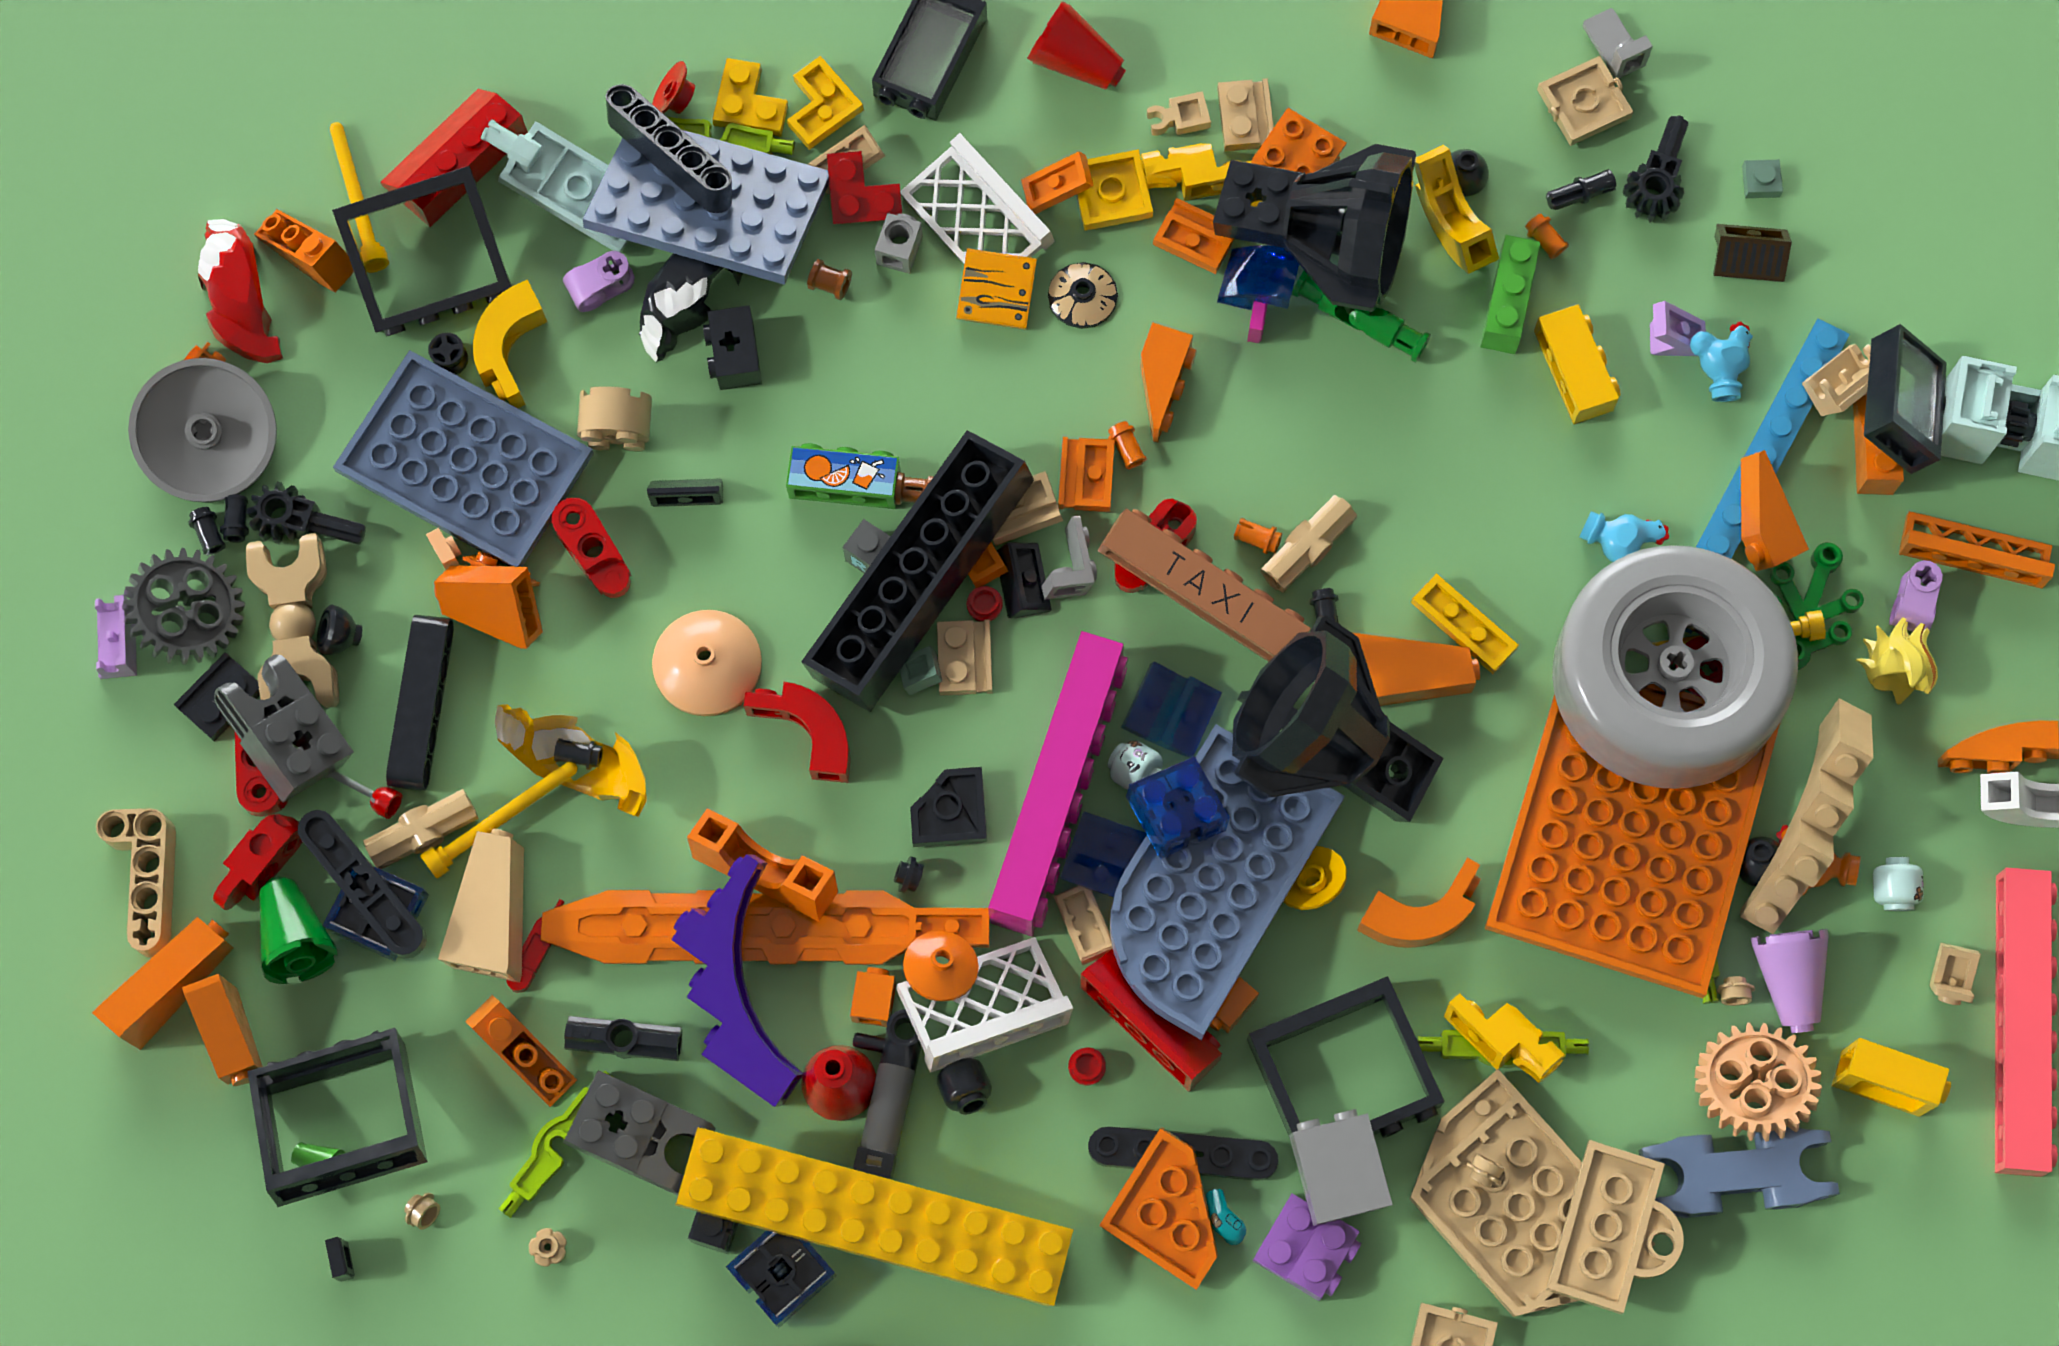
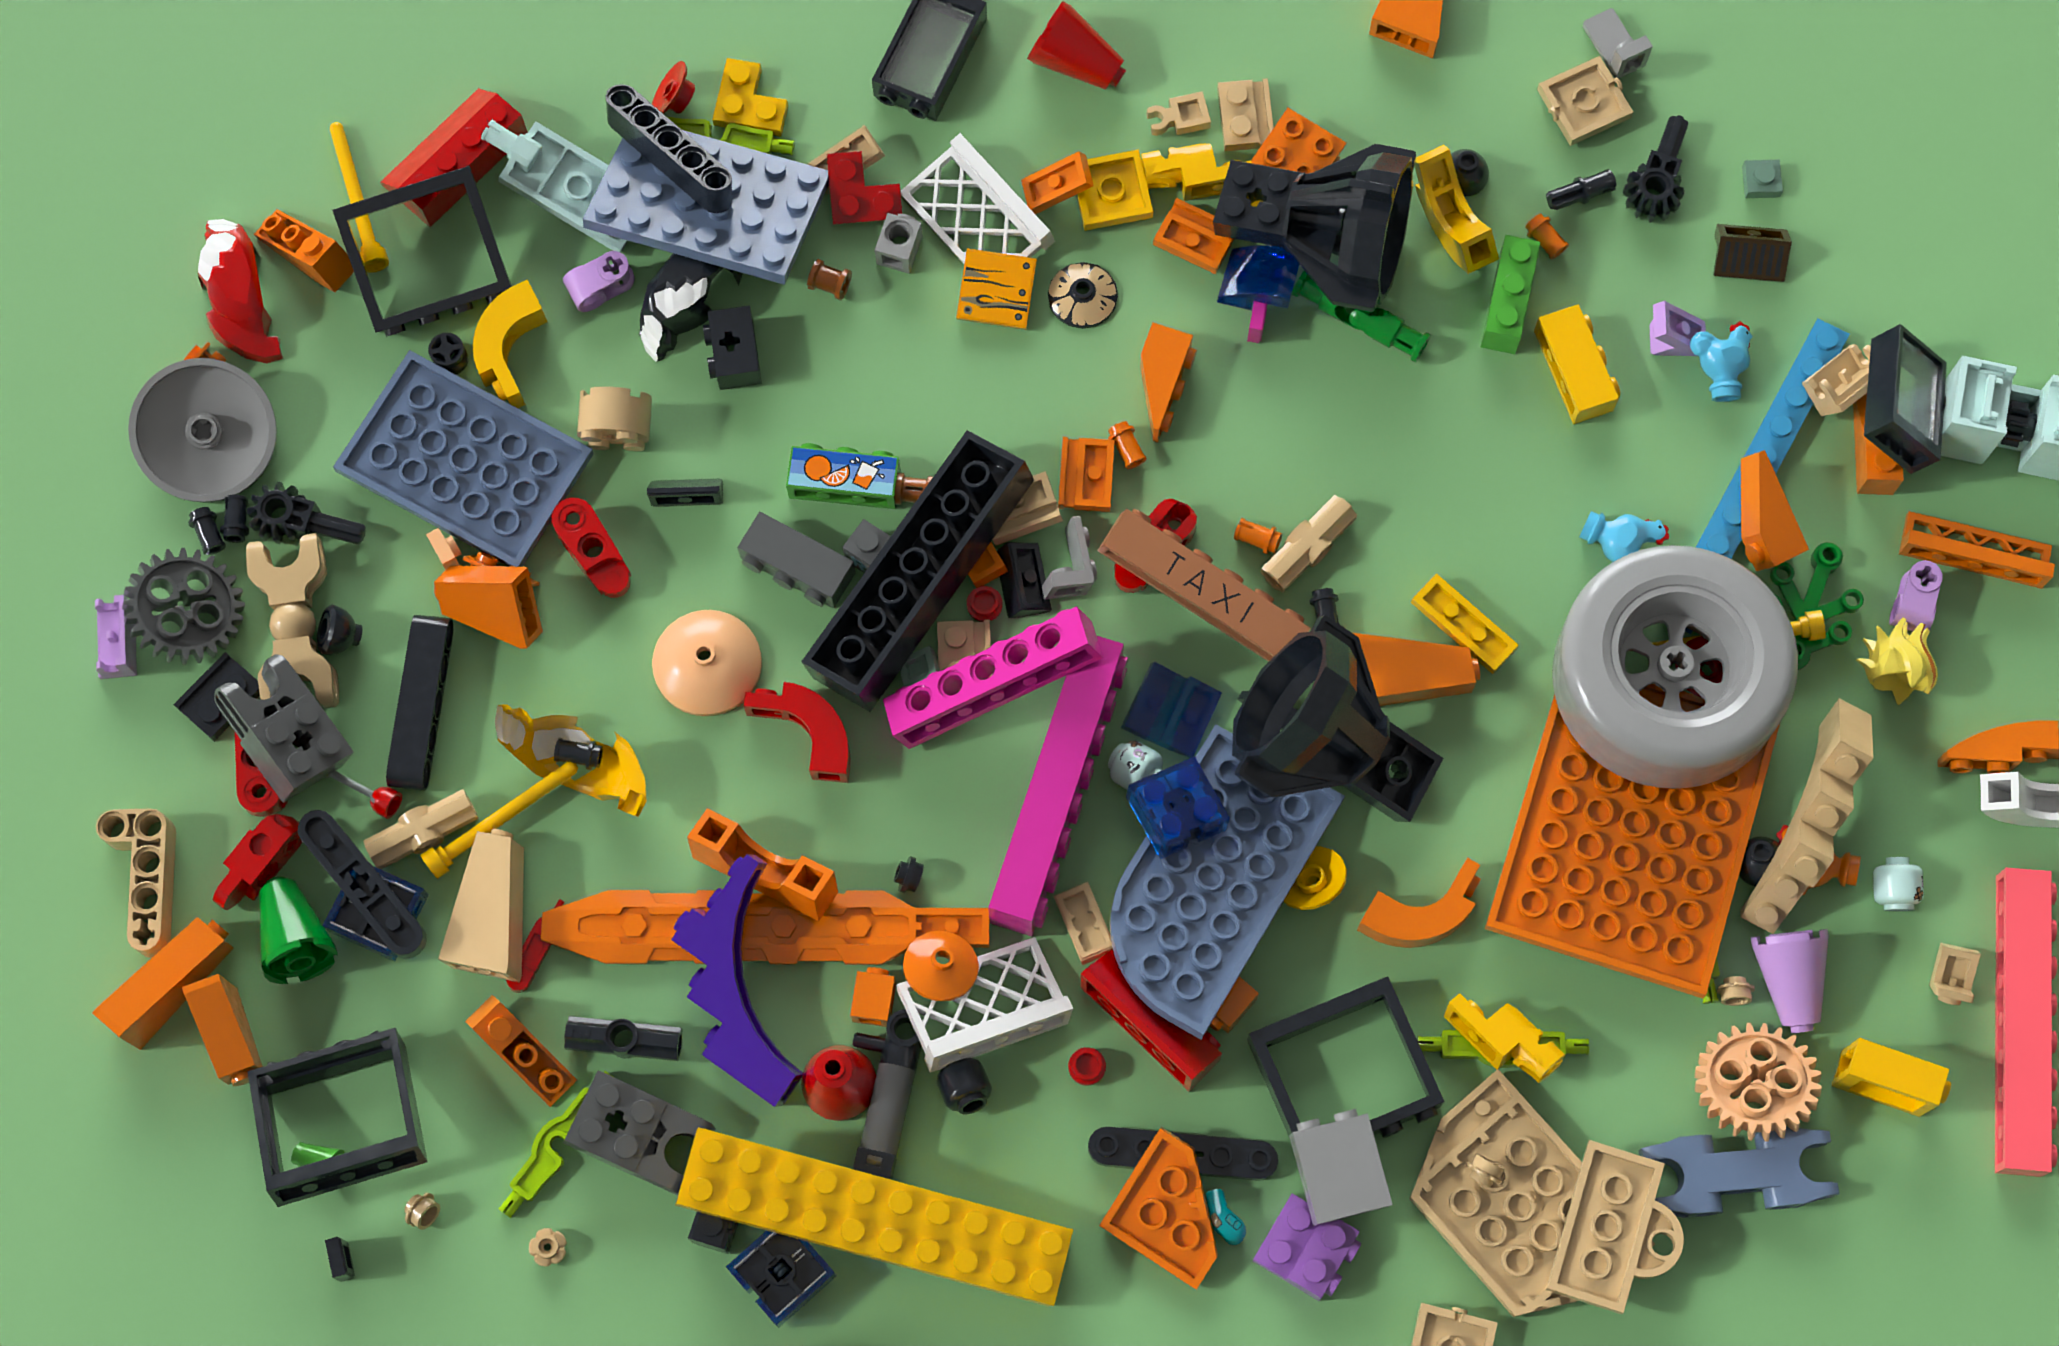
yellow plate [787,56,864,150] -> none
black plate [910,767,987,847] -> none
clear blue slope [1060,811,1148,898] -> none
none -> dark grey brick [737,511,856,608]
none -> dark pink brick [883,606,1103,749]

